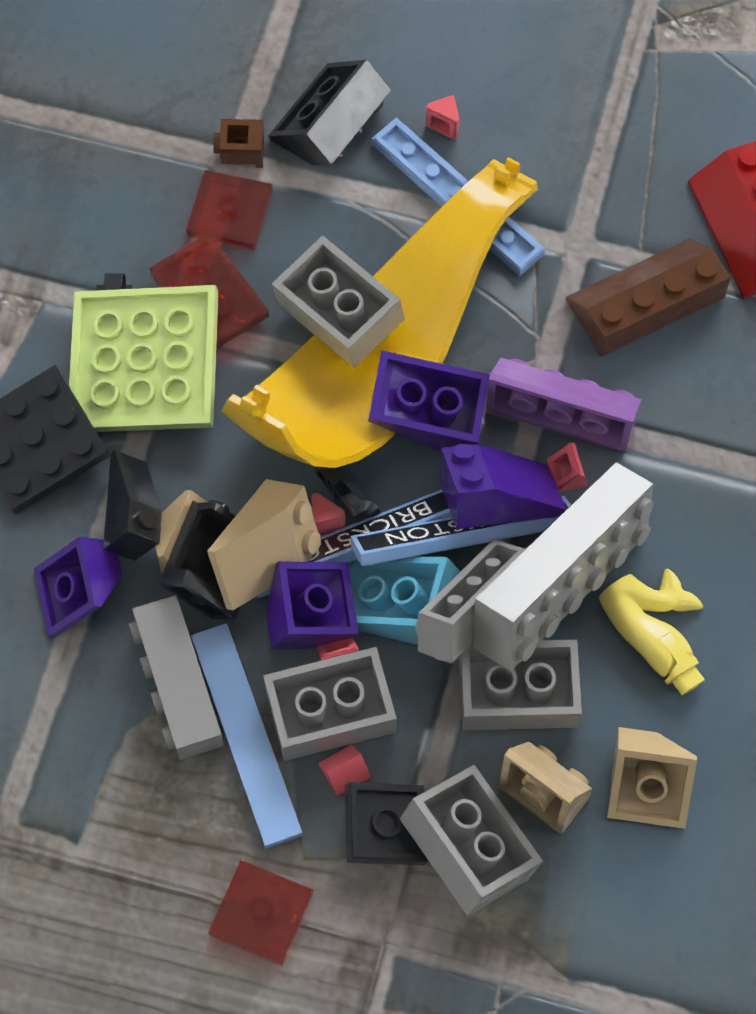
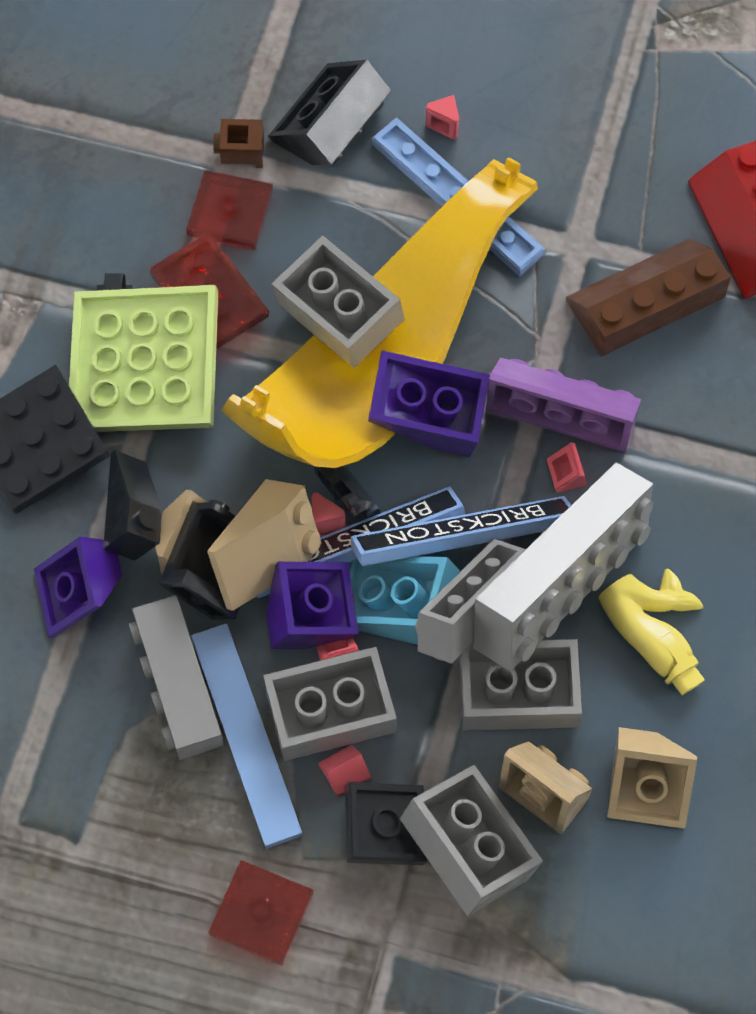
dark purple slope [440,444,567,529] -> none

